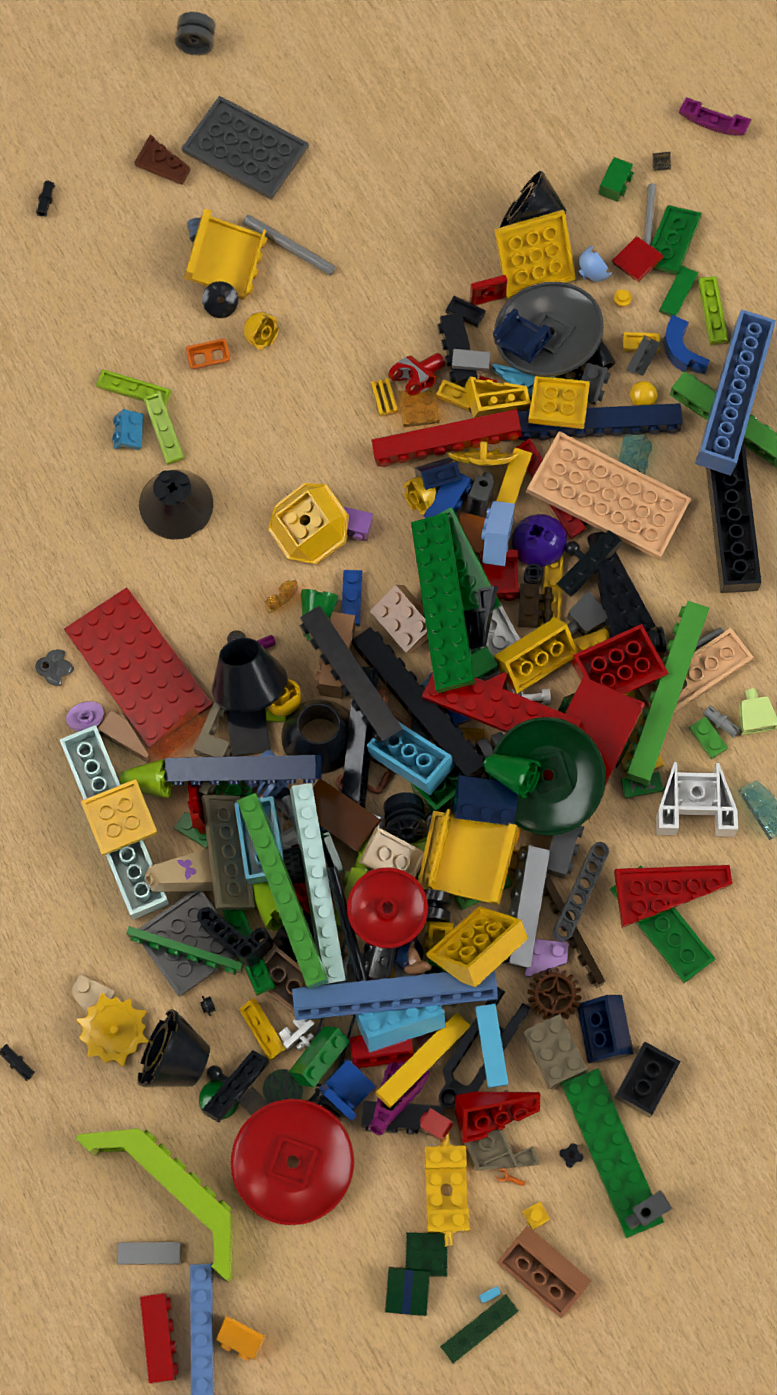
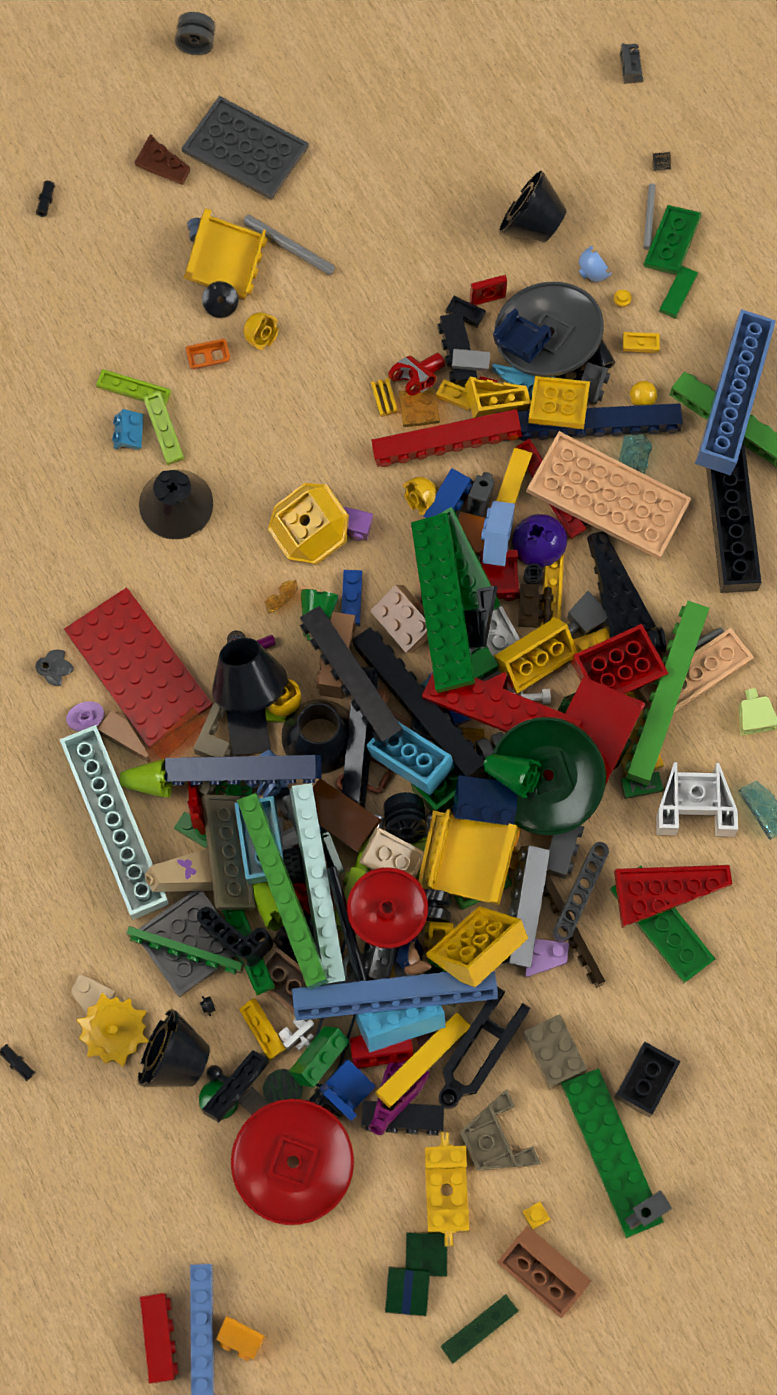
lime slope [75,1128,233,1282] -> none
yellow plate [81,779,158,856] -> none
light grey tile [118,1242,181,1264] -> none
dark blue panel [414,457,461,490] -> none
red brick [419,1108,453,1142] -> none
yellow piece [448,442,519,466] -> none
red wedge [455,1092,541,1143] -> none
medium azure tile [475,1004,508,1088] -> none
medium azure tile [478,1286,501,1303] -> none
yellow plate [494,210,576,299] -> none
orange hand [496,1168,525,1186] -> none
reddish brown gear [527,968,582,1020] -> none
black plate [556,530,624,597] -> none
black plate [559,1143,584,1168] -> none
dark blue slope [577,995,634,1063] -> none
green brick [599,157,634,202] -> none
red tile [612,236,663,283] -> none
dark grey bracket [627,335,660,376] -> none
blue arch [664,315,710,374] -> none
magenta slope [679,97,751,136] -> none
bright green plate [689,717,728,759] -> none
lime tile [698,276,729,345] -> none
light grey pin [703,705,741,738] -> none
none -> dark grey hinge [620,43,643,84]

